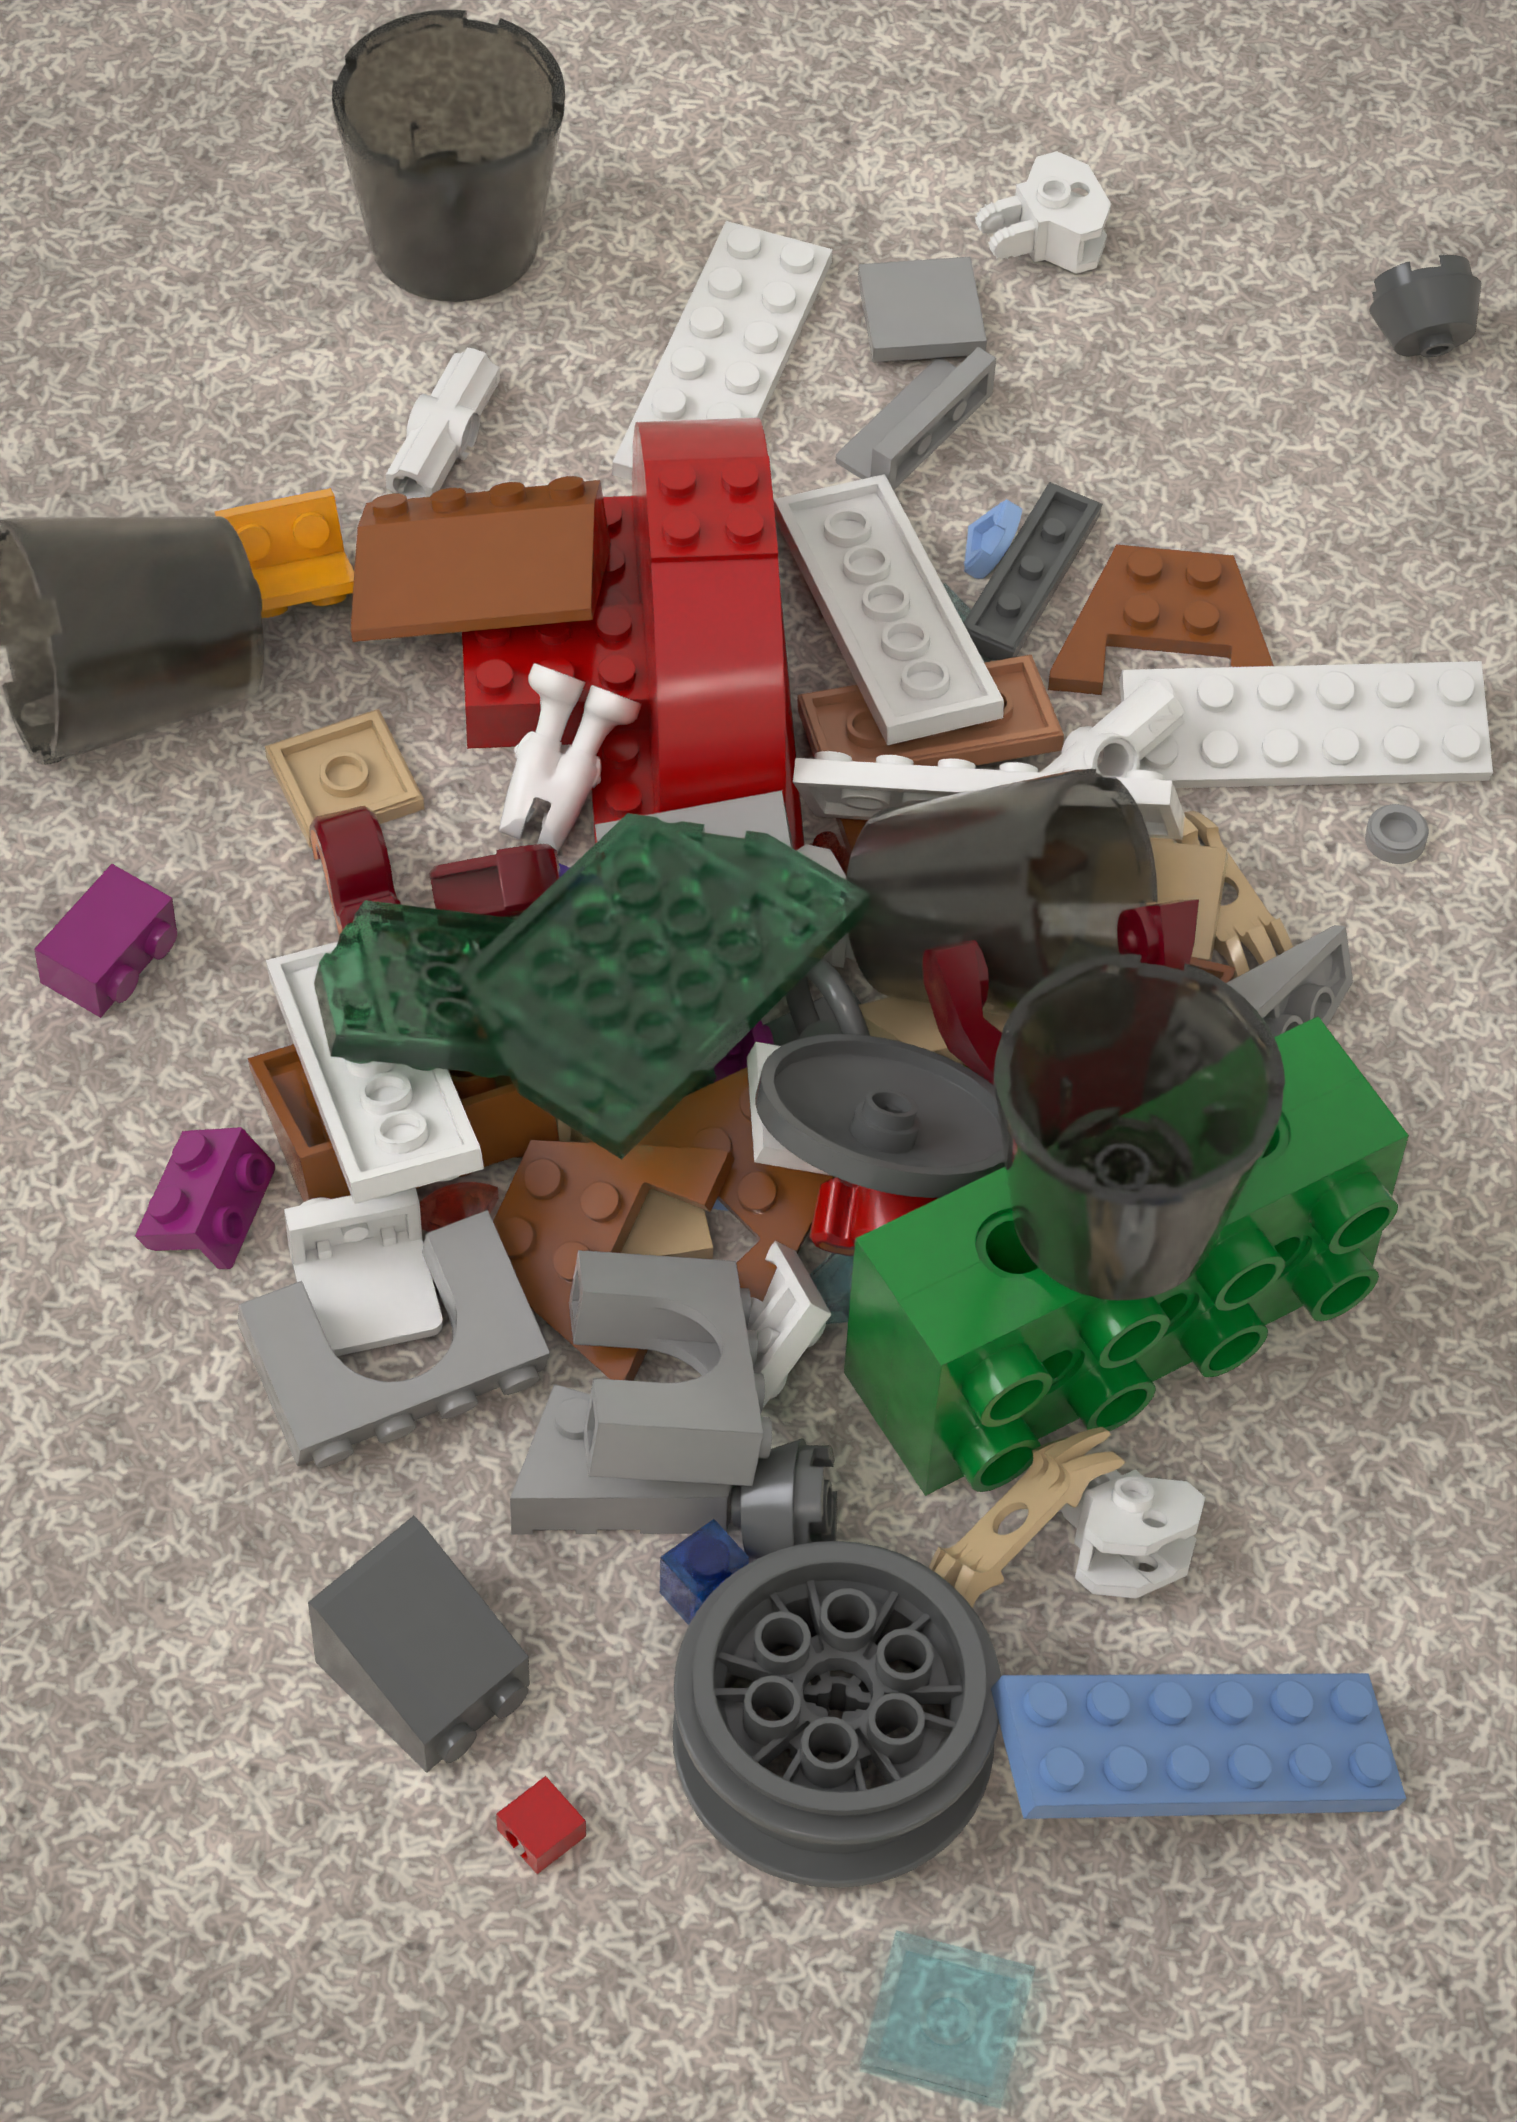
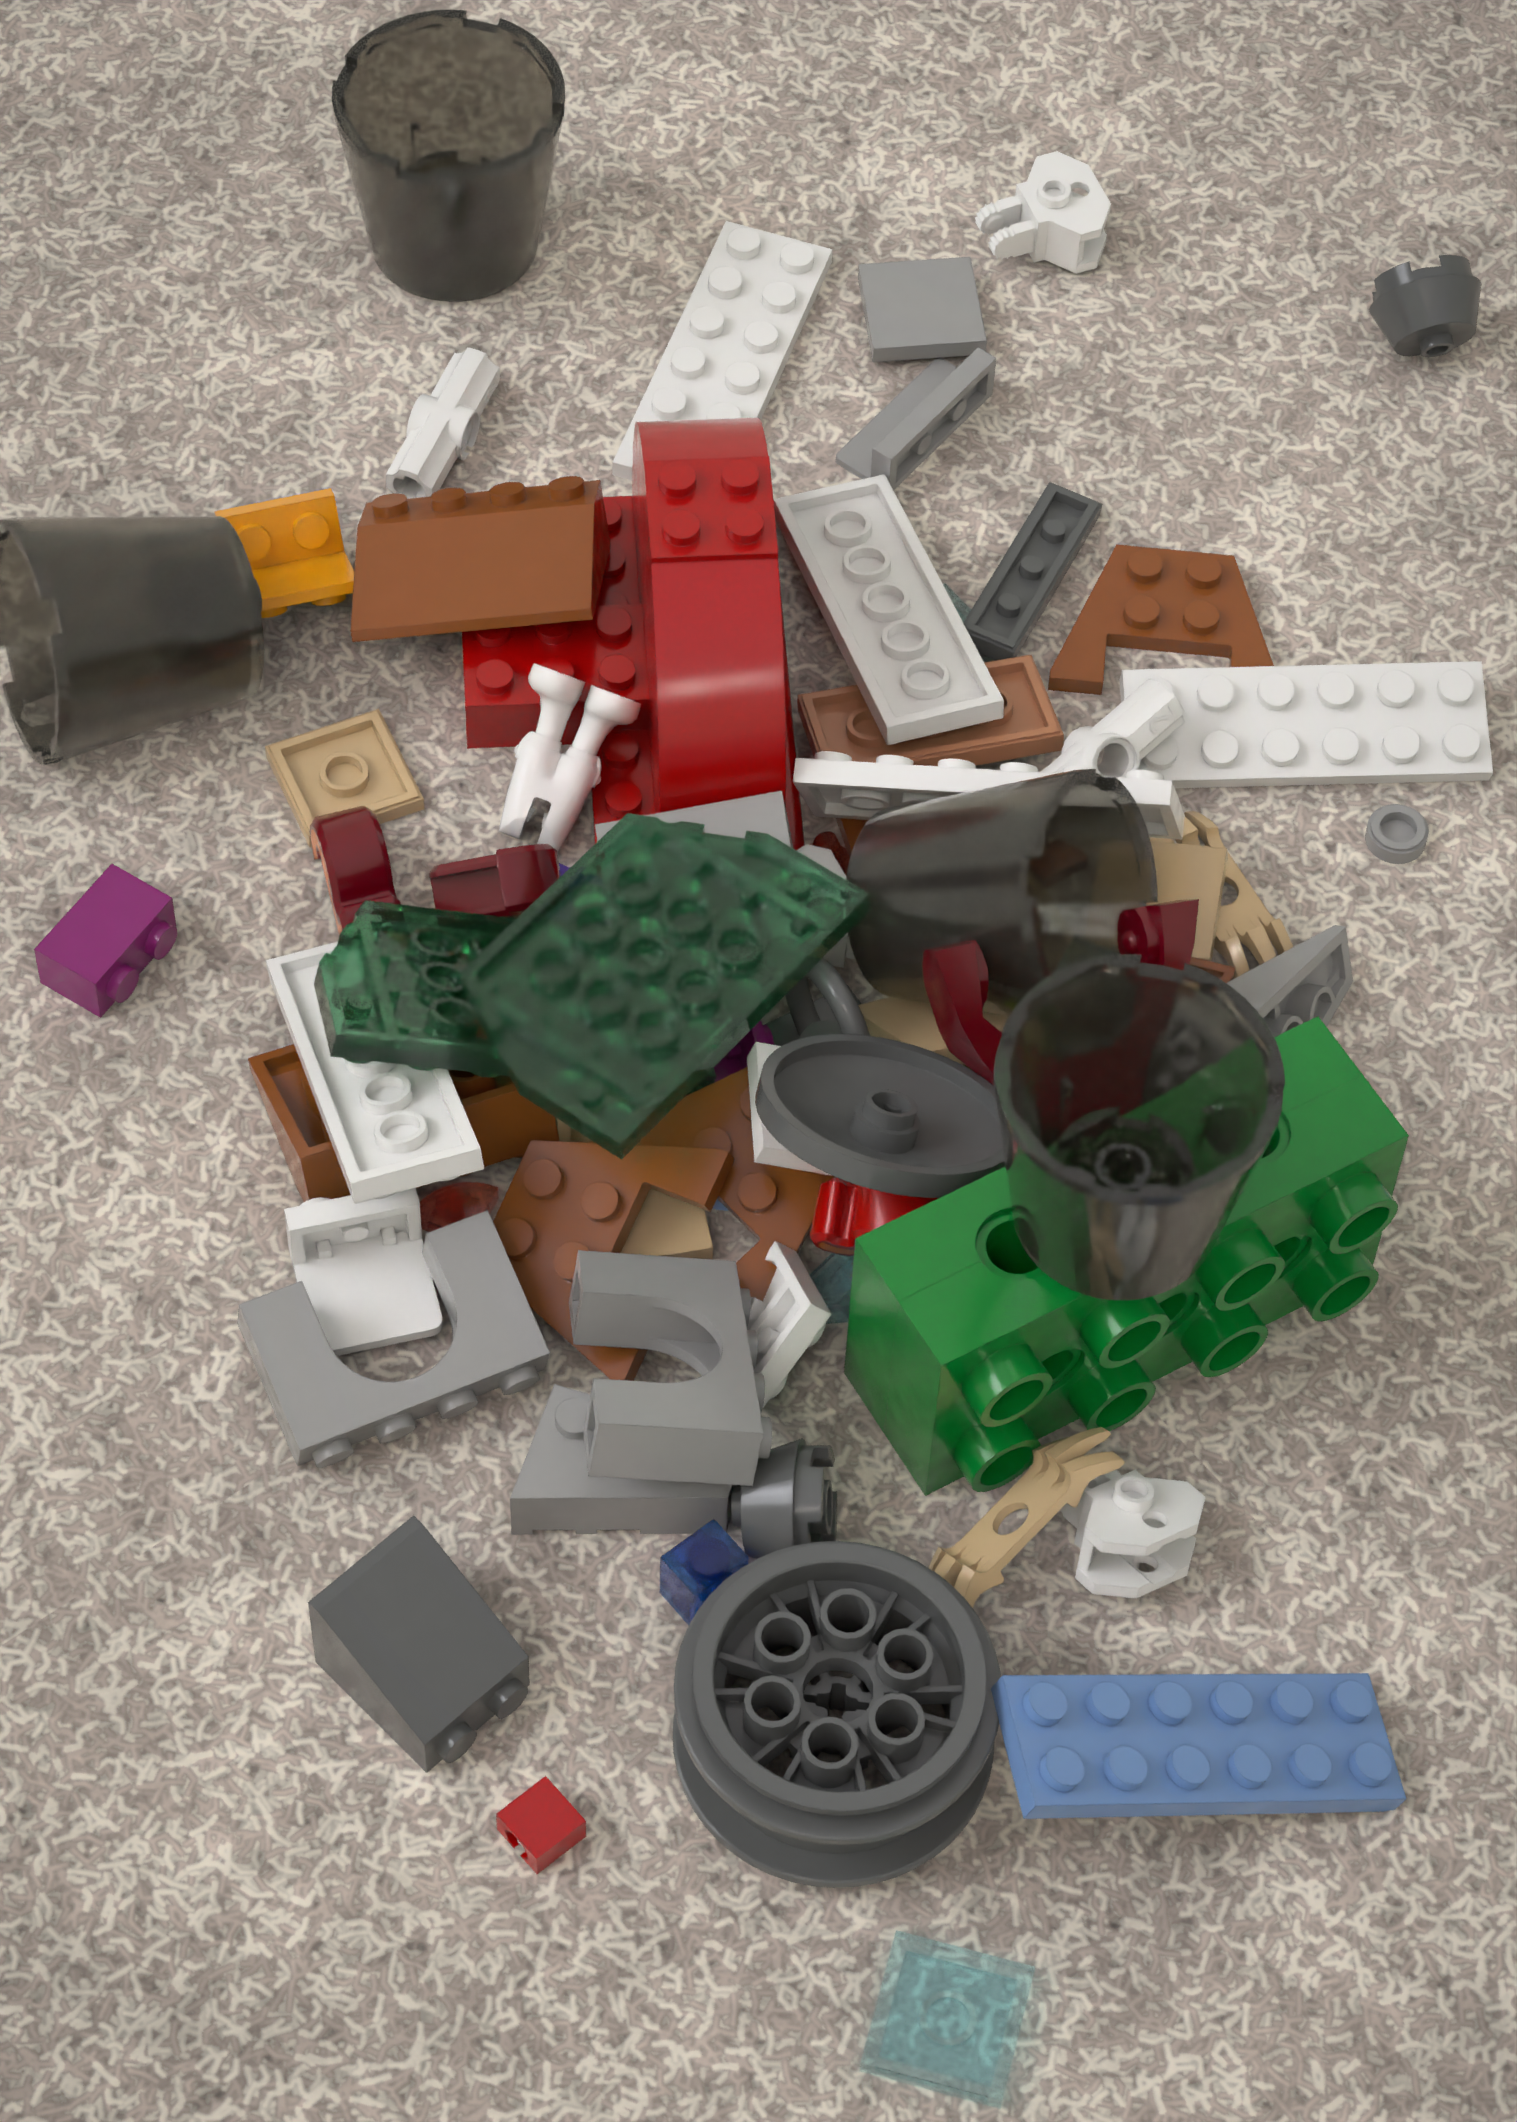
magenta bracket [135,1127,275,1269] -> none
light blue tile [964,499,1022,579] -> none

